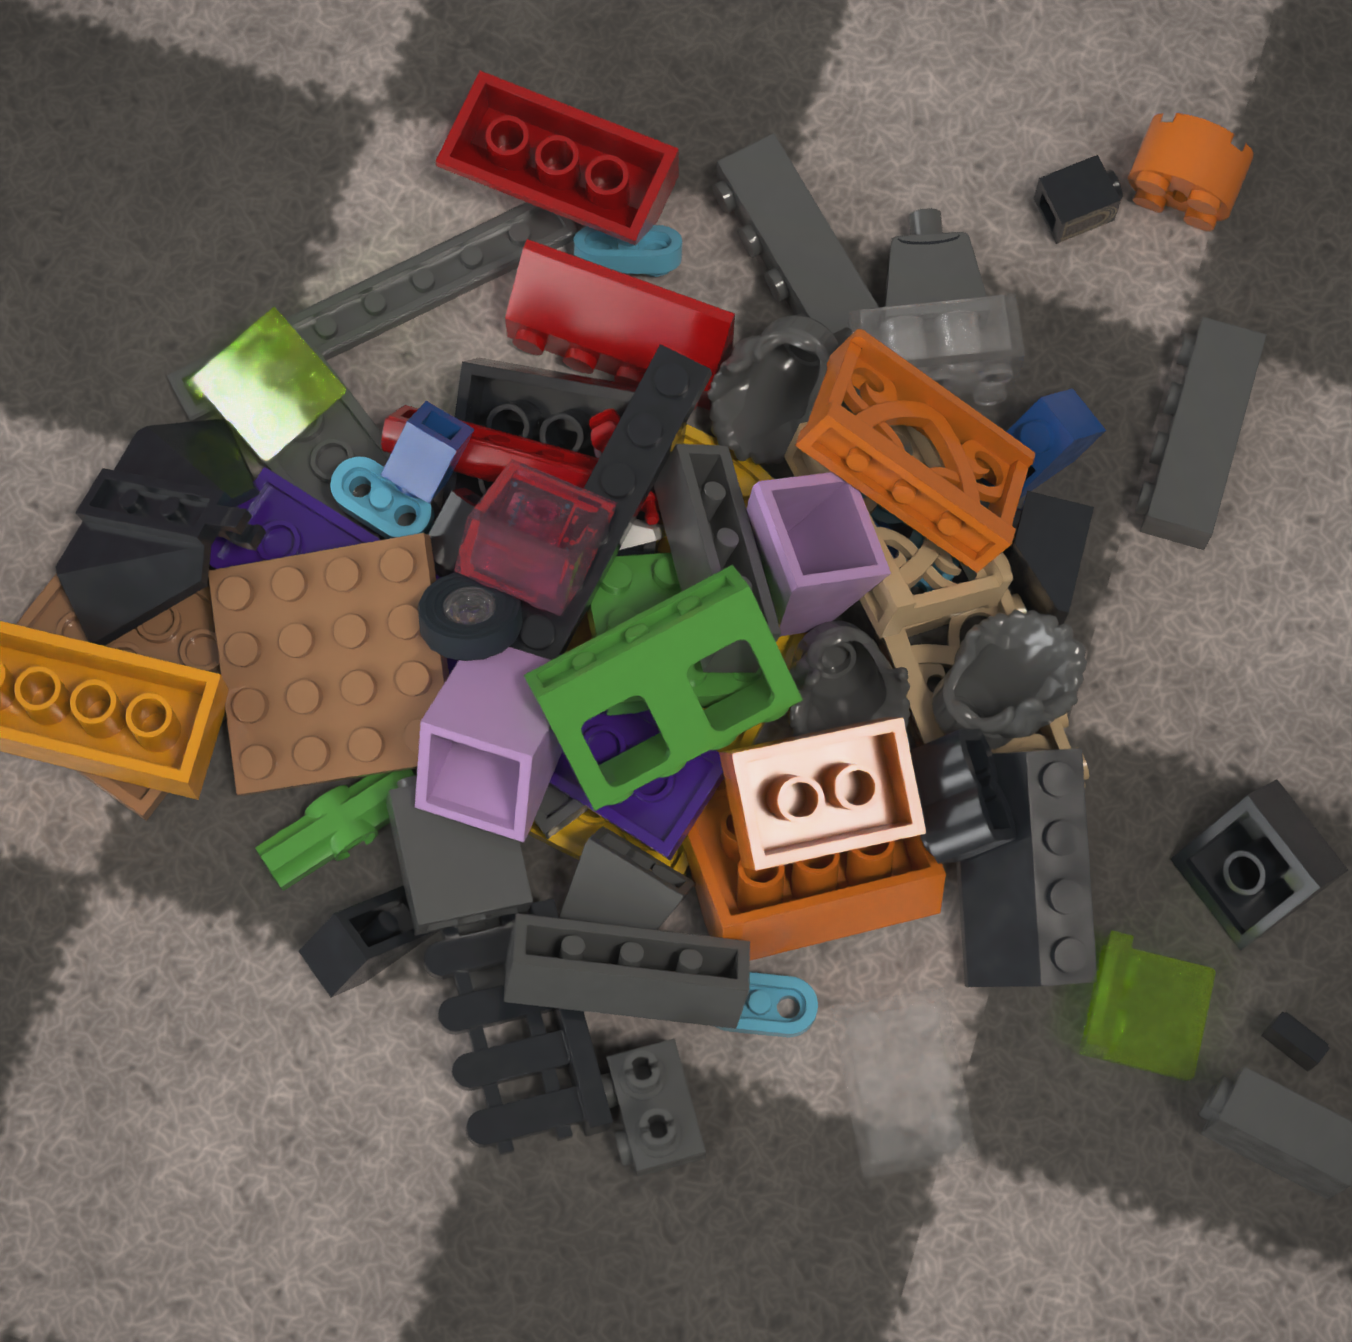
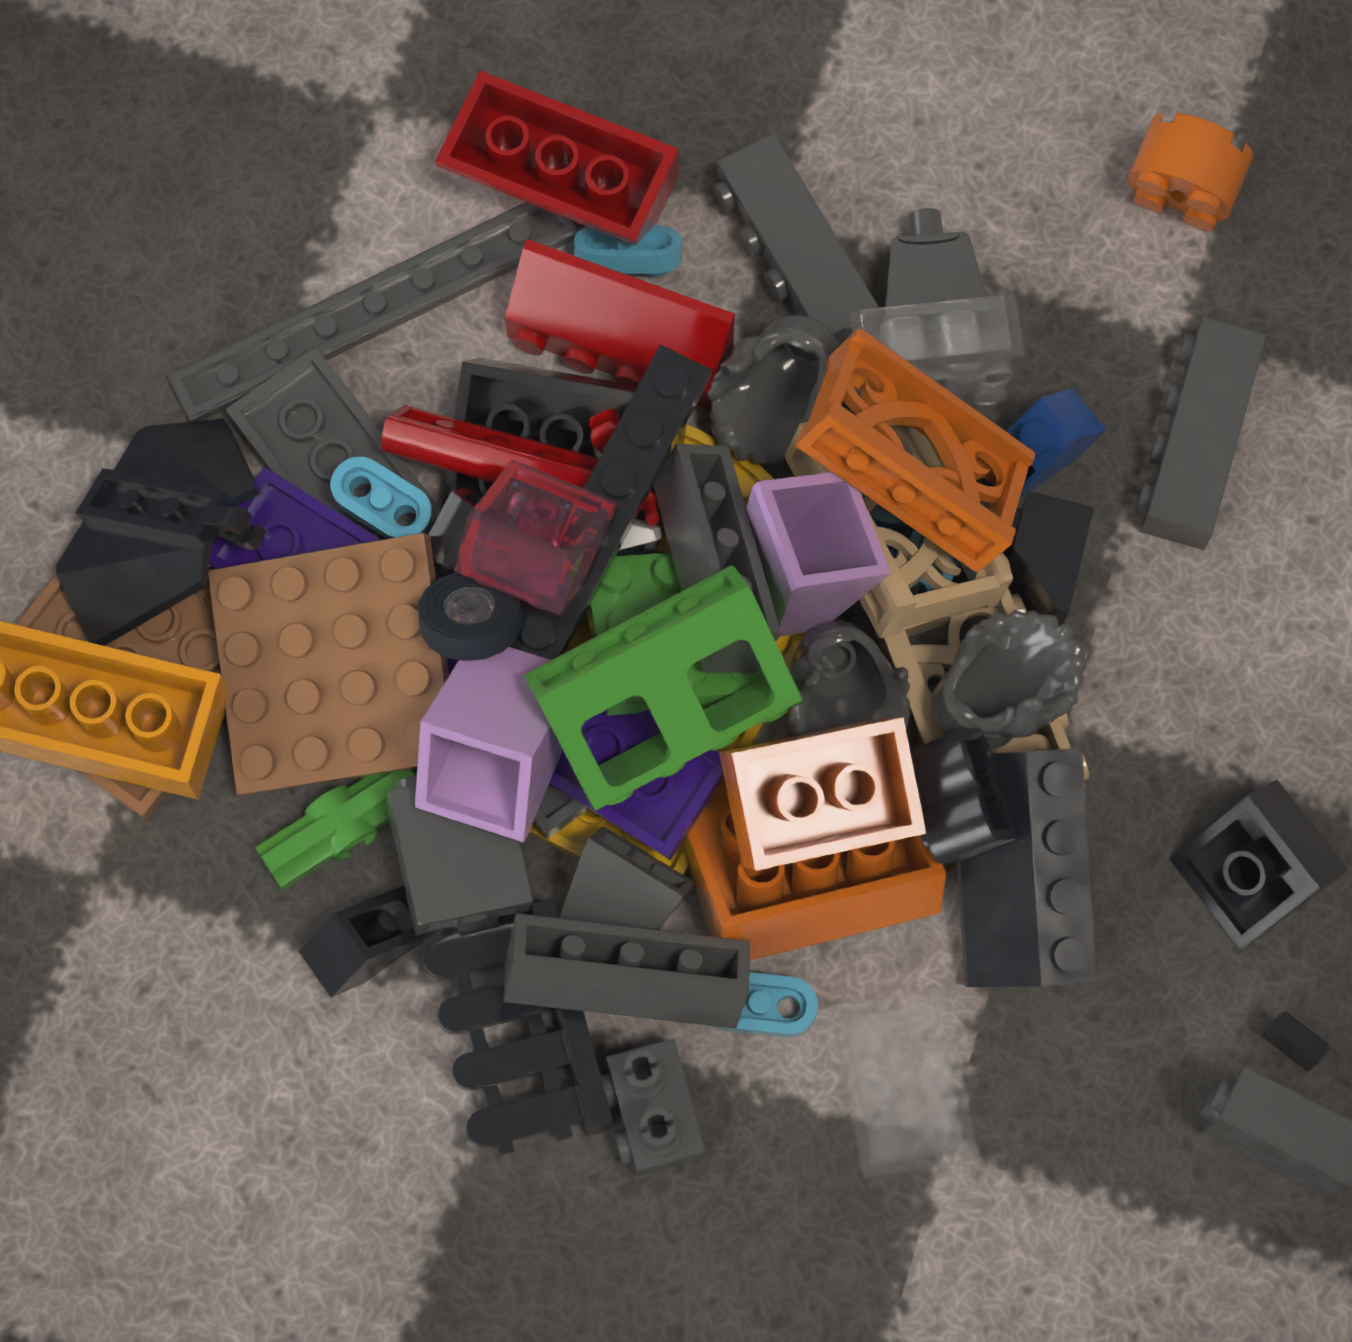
clear neon green bracket [184,306,346,462] -> none
brick [381,401,475,504] -> none
black brick [1034,154,1123,244] -> none
clear neon green bracket [1078,930,1216,1081] -> none

